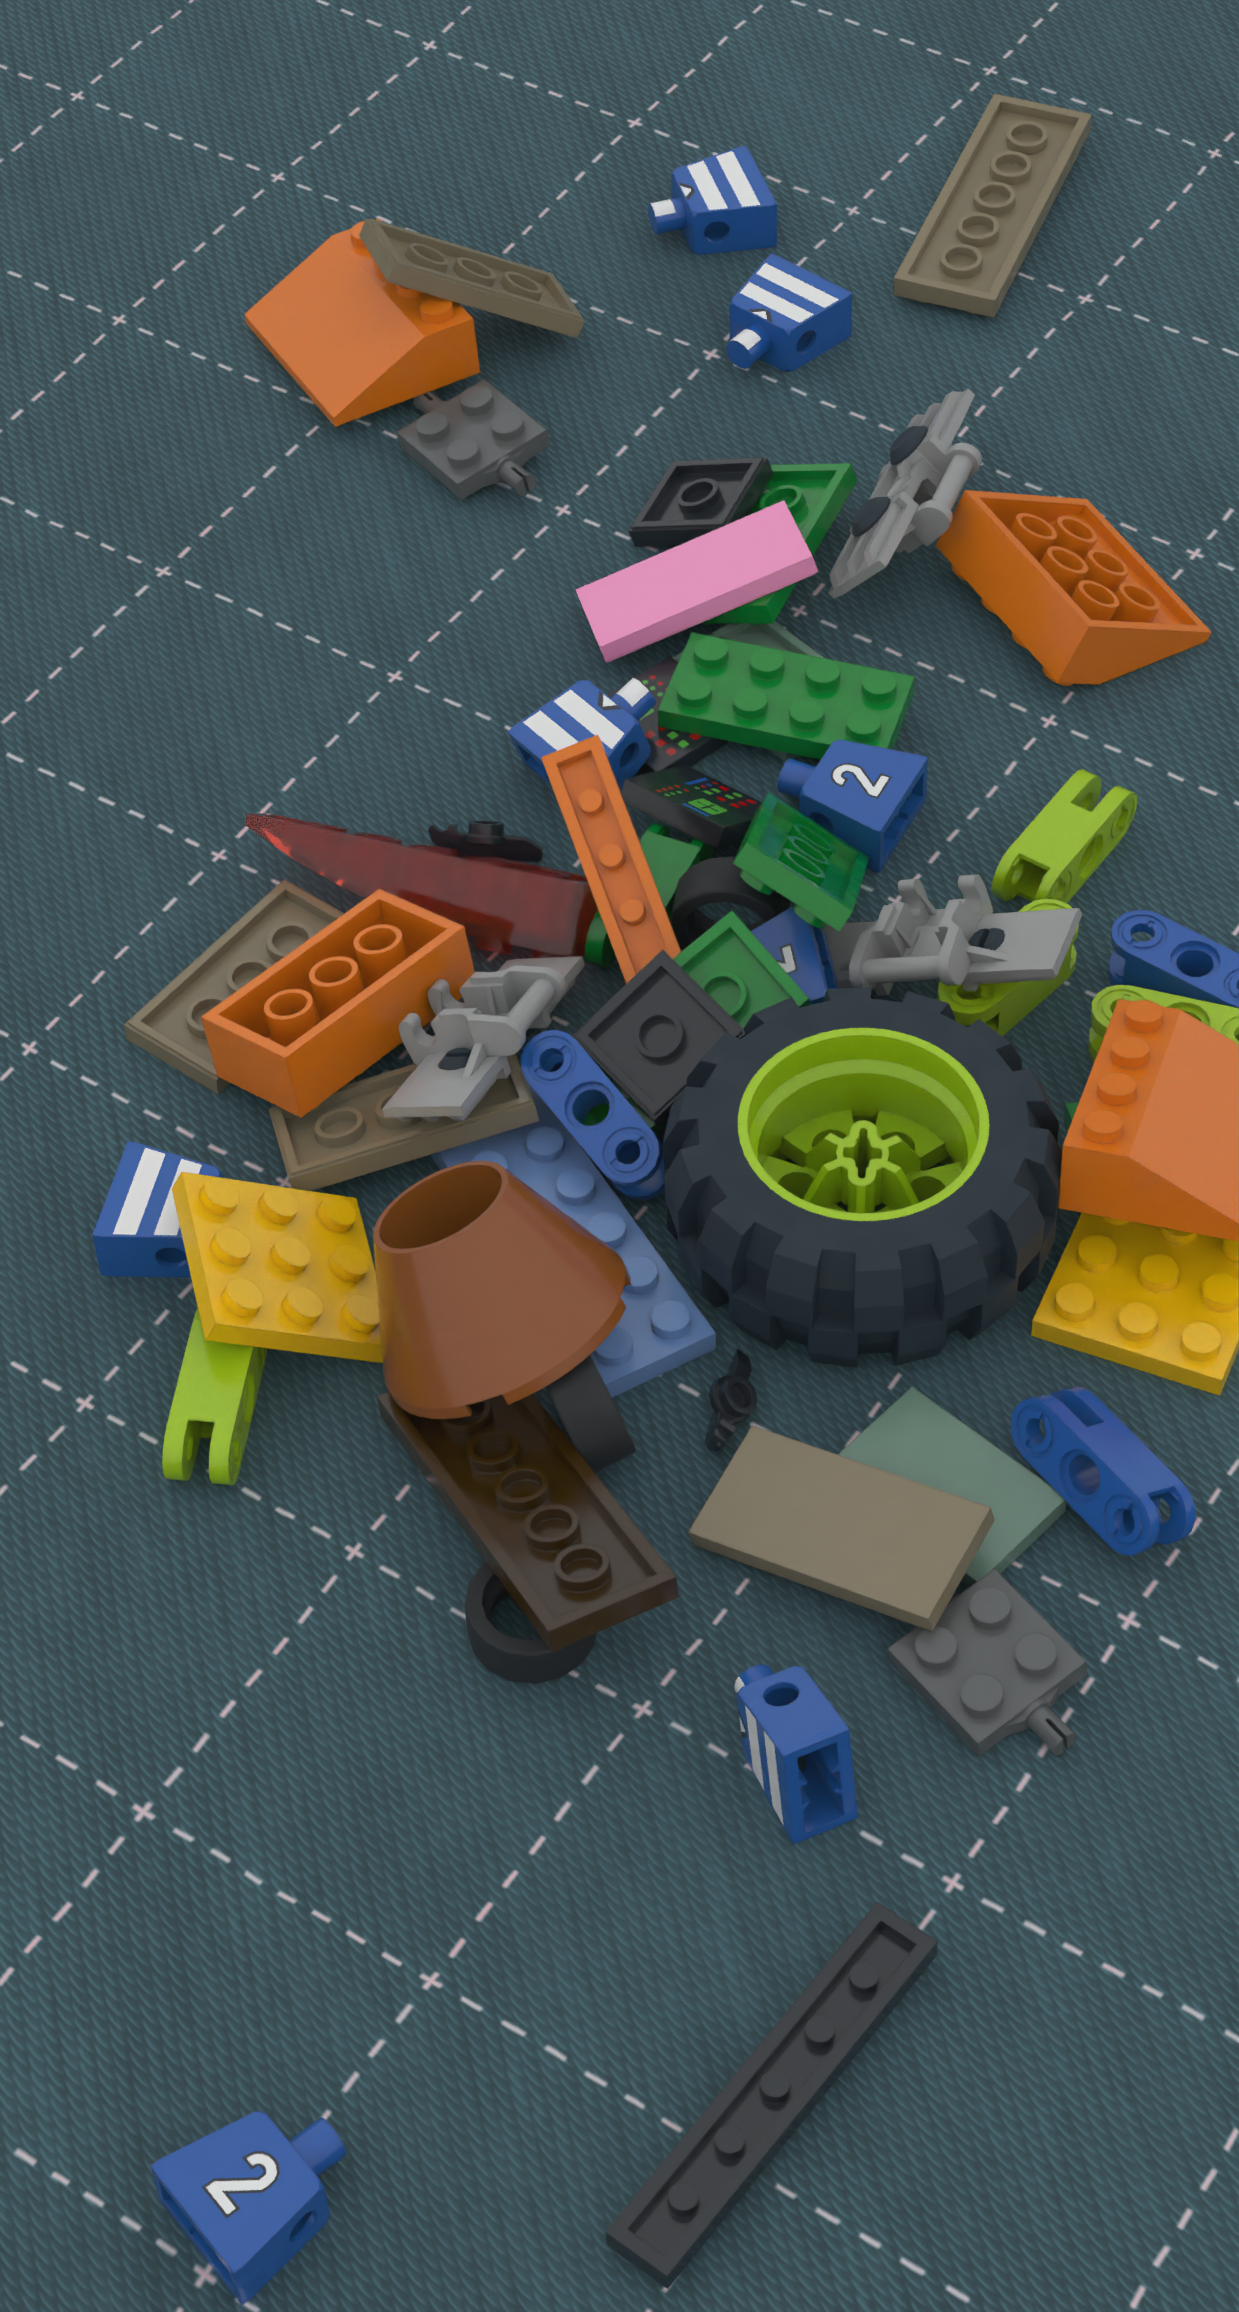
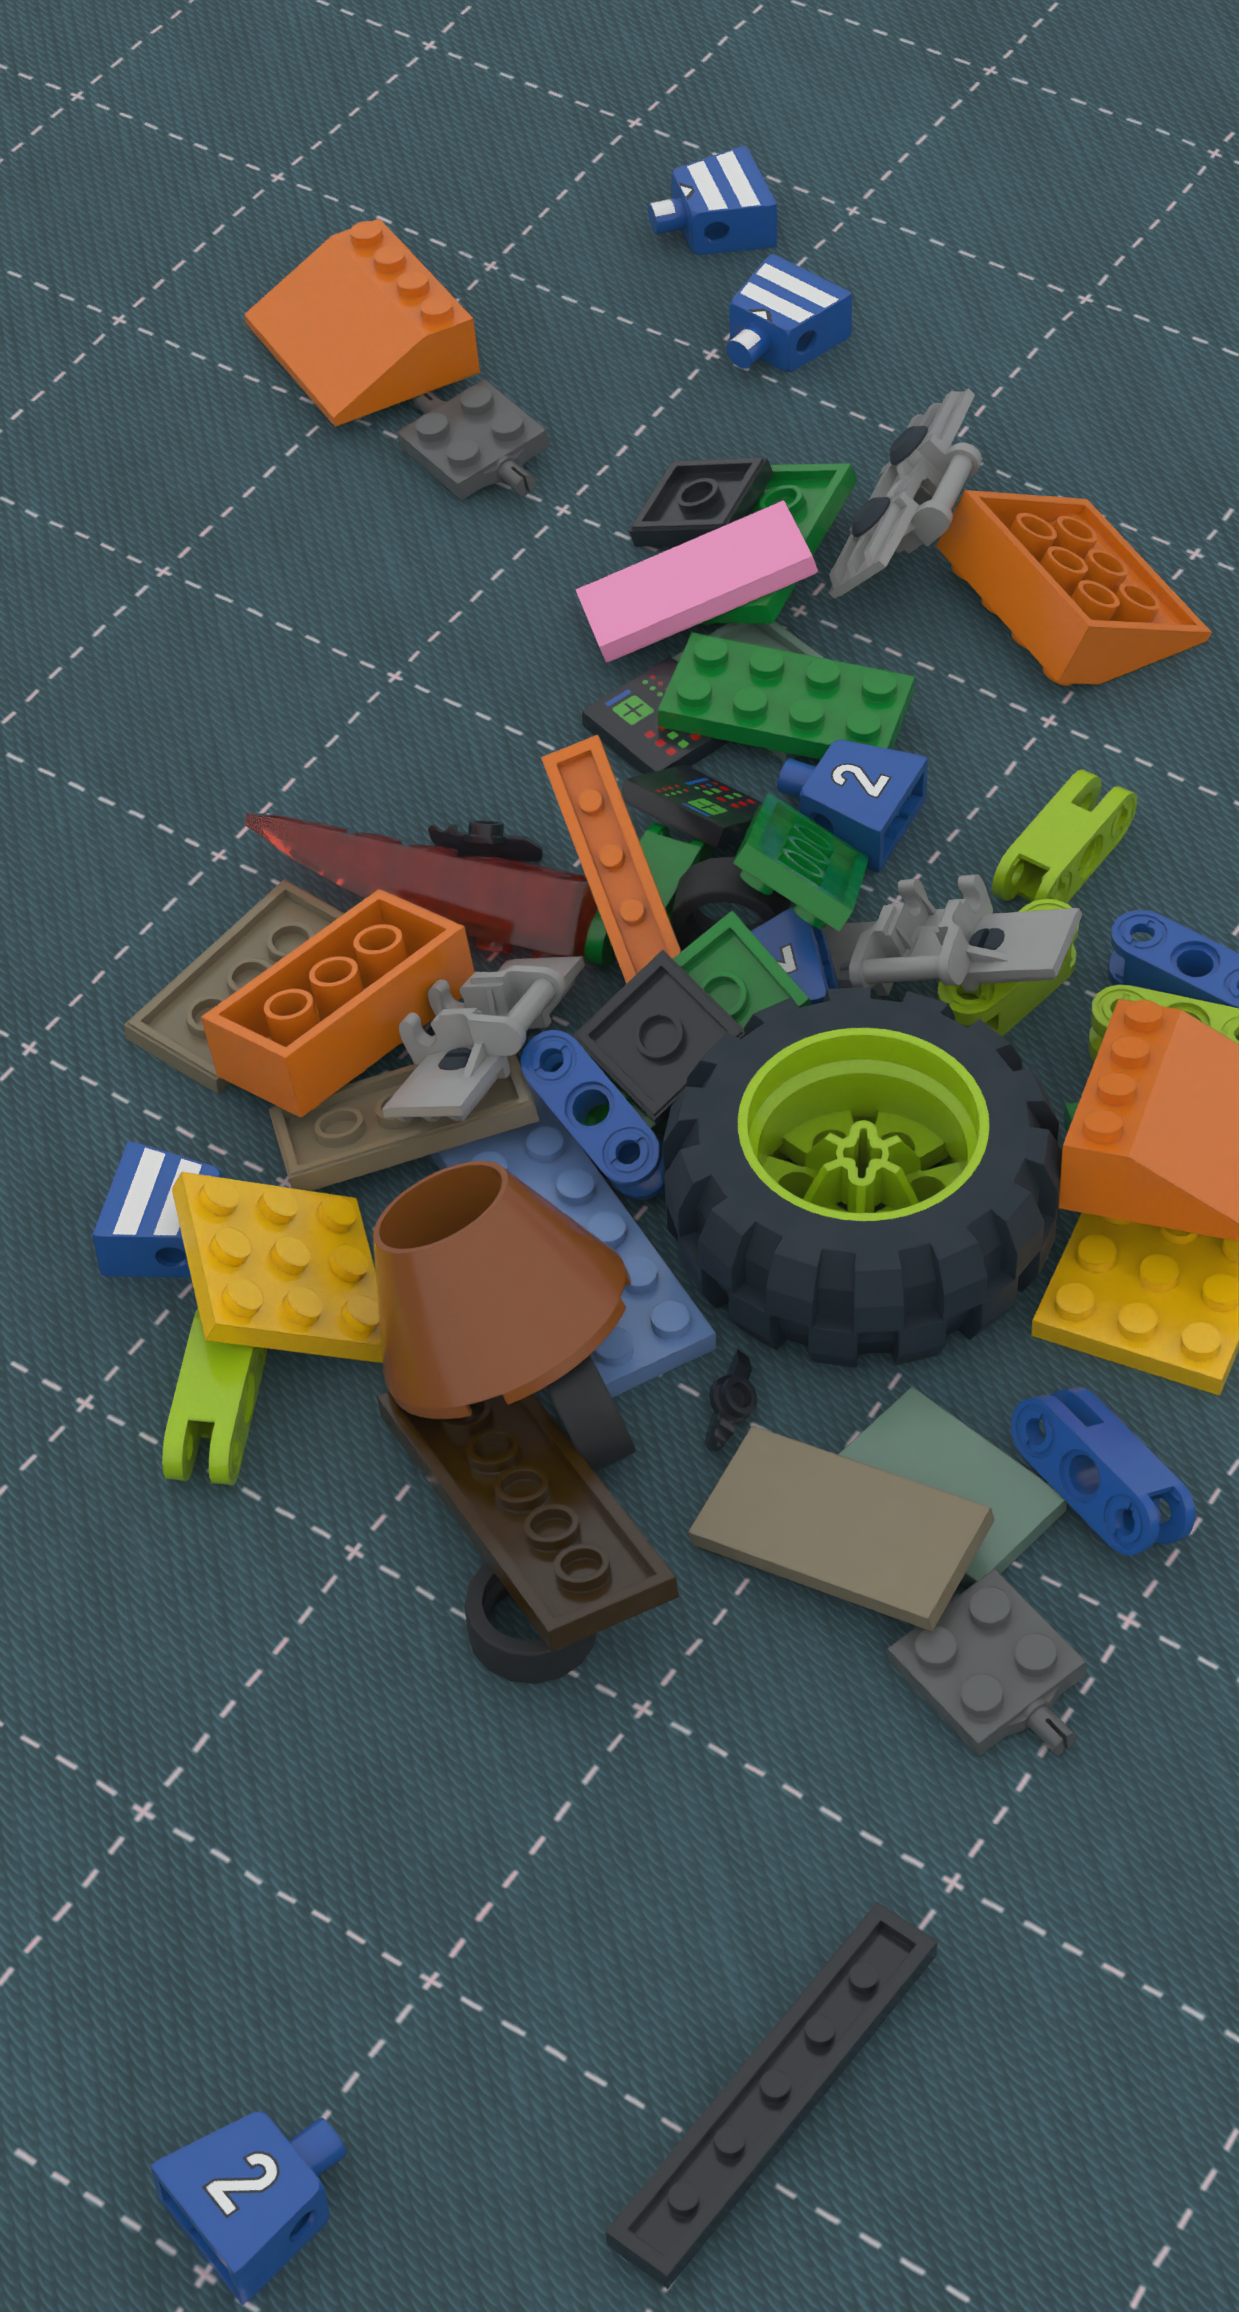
dark tan tile [359,218,585,338] -> none
blue torso [508,678,656,791] -> none
blue torso [734,1665,858,1845] -> none
dark tan plate [893,94,1092,317] -> none

